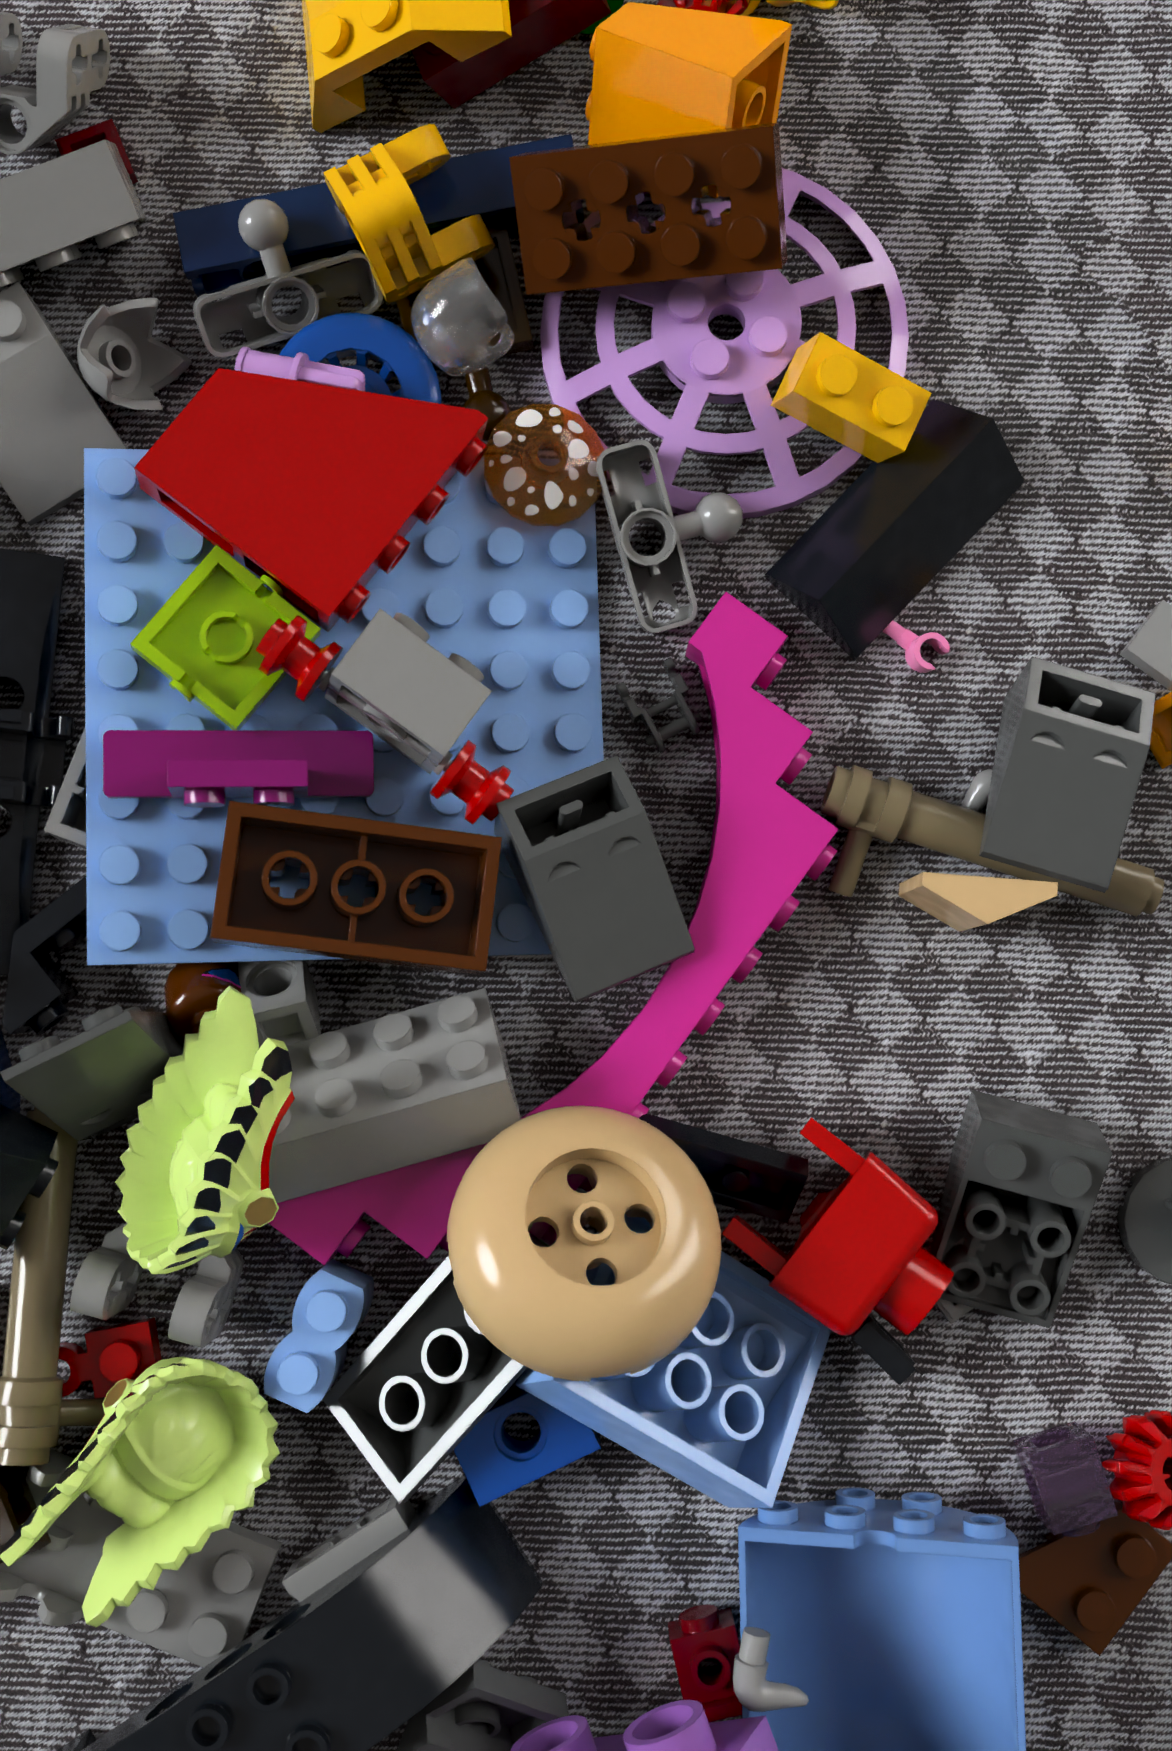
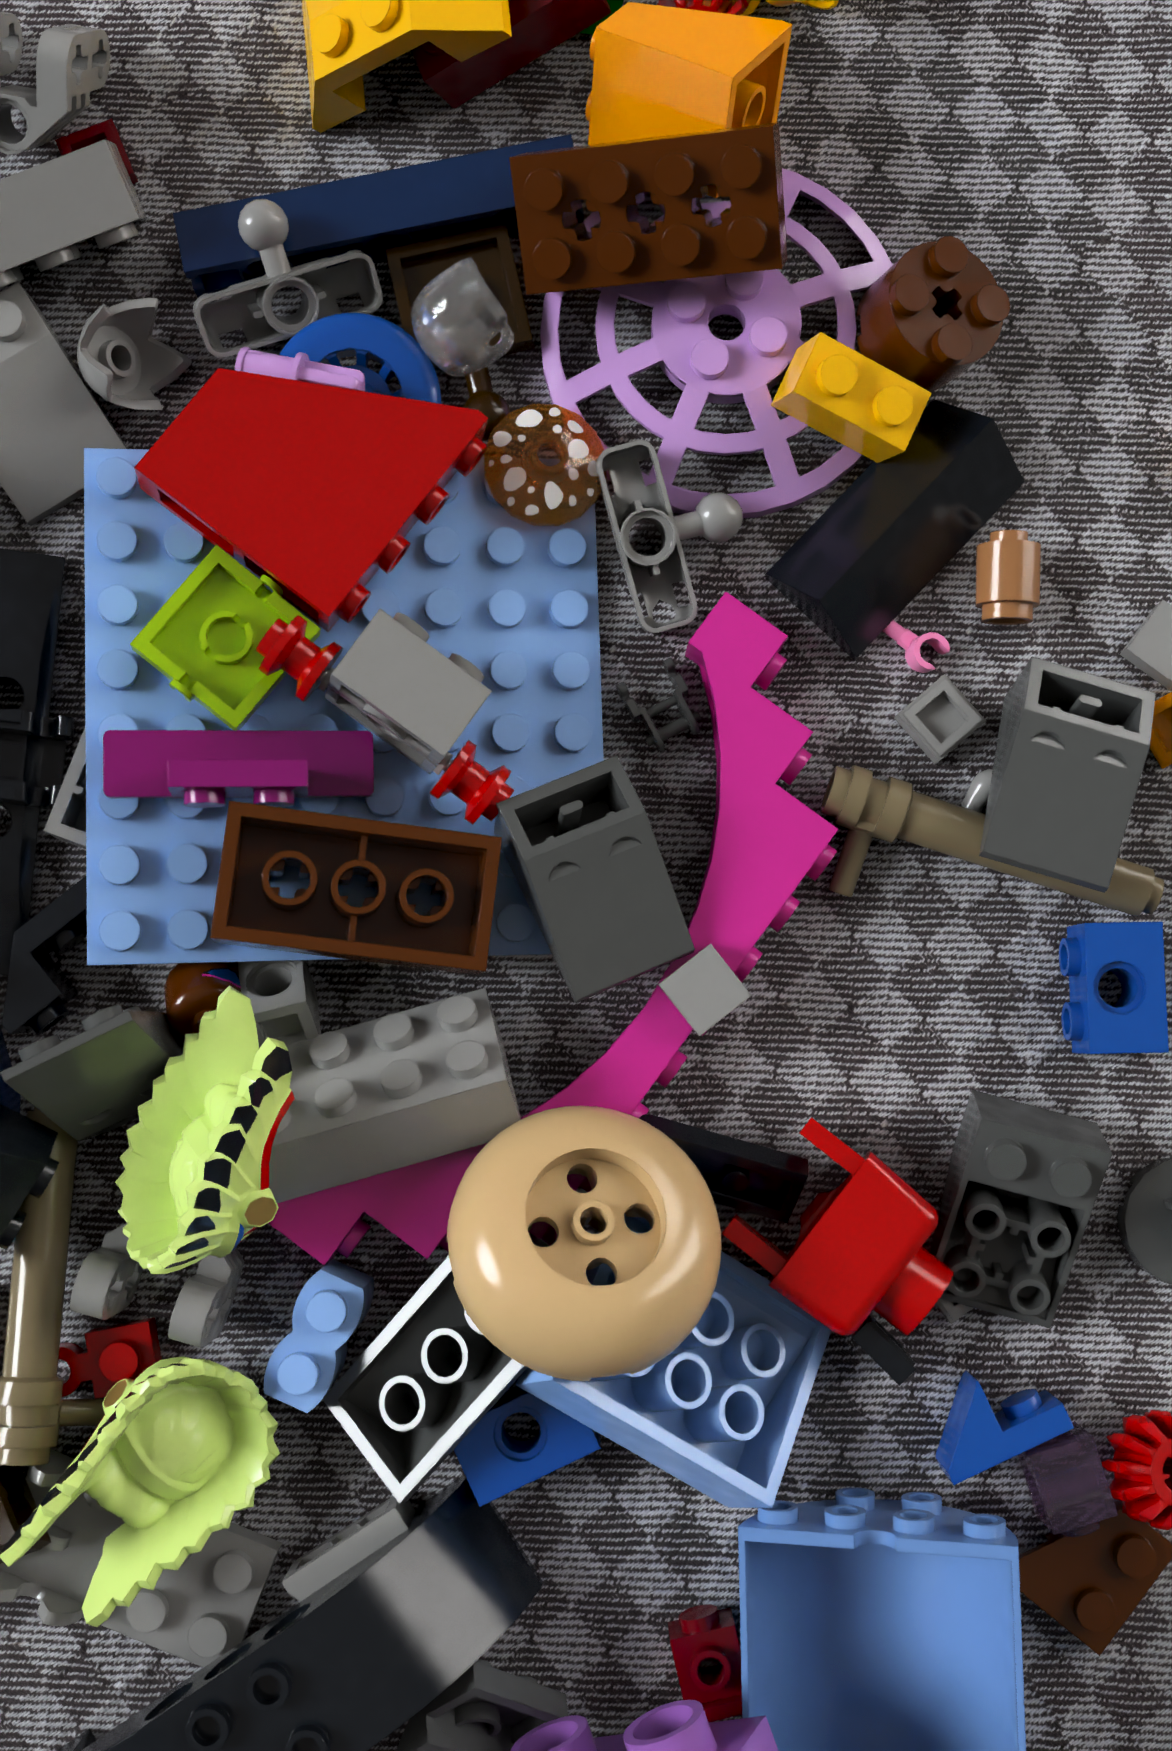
yellow piece [323,124,495,303] -> none
light grey animal [733,1627,809,1712] -> none
tan slope [899,872,1058,932] -> none
none -> light grey tile [658,943,752,1036]
none -> reddish brown brick [856,236,1010,392]
none -> light grey tile [894,674,986,764]
none -> blue slope [935,1370,1074,1485]
none -> medium nougat brick [975,530,1041,625]
none -> blue brick [1059,922,1169,1054]

